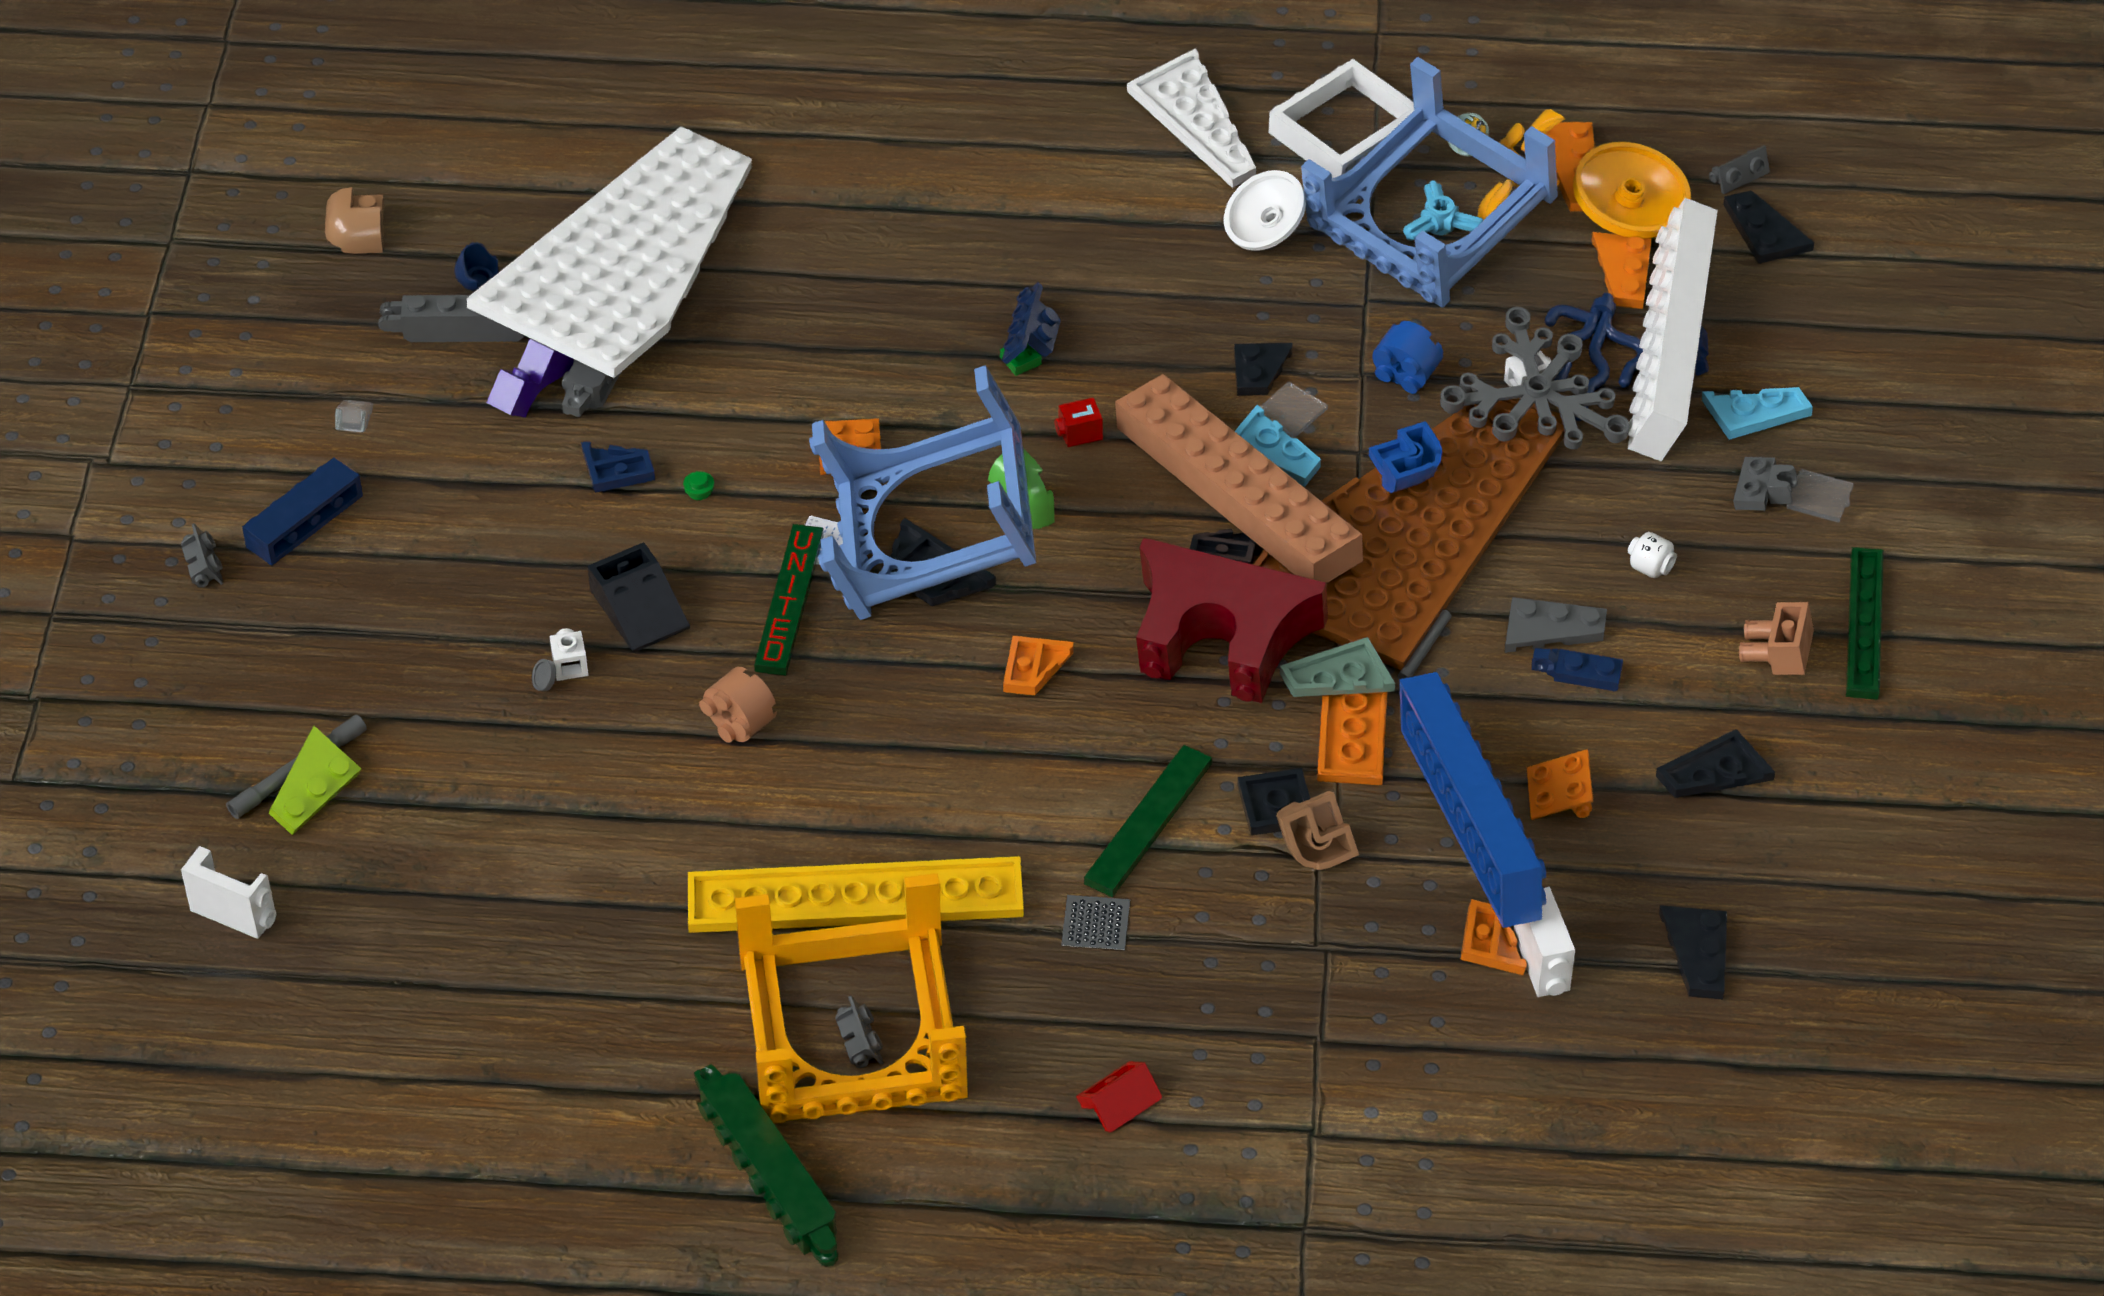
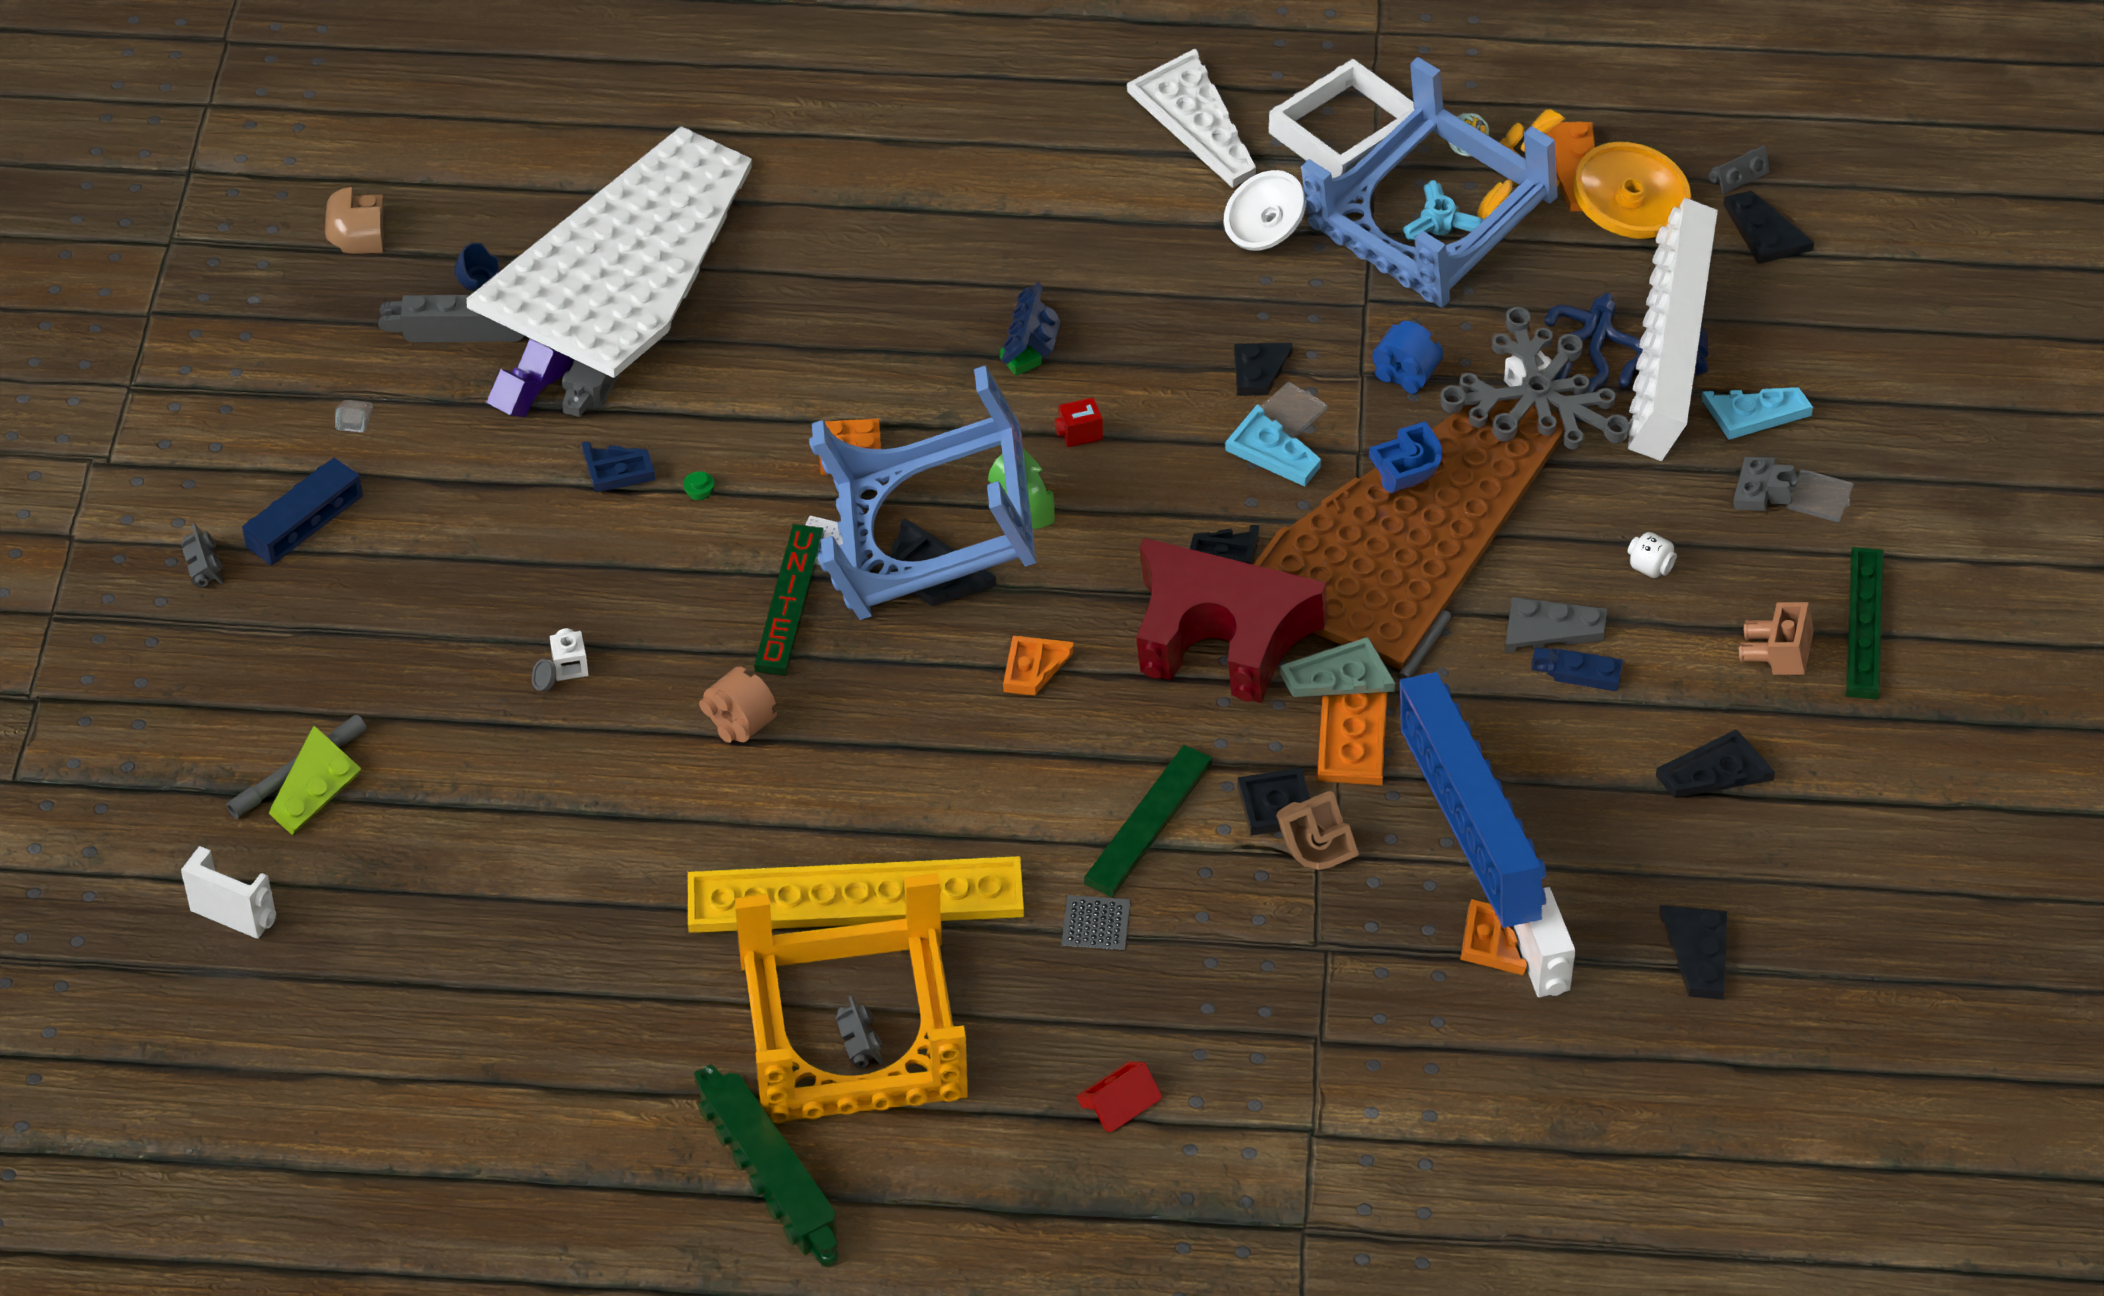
black slope [587,542,690,653] -> none
nougat brick [1115,374,1363,583] -> none
orange hinge [1527,749,1593,820] -> none
orange wing [1592,232,1652,309] -> none

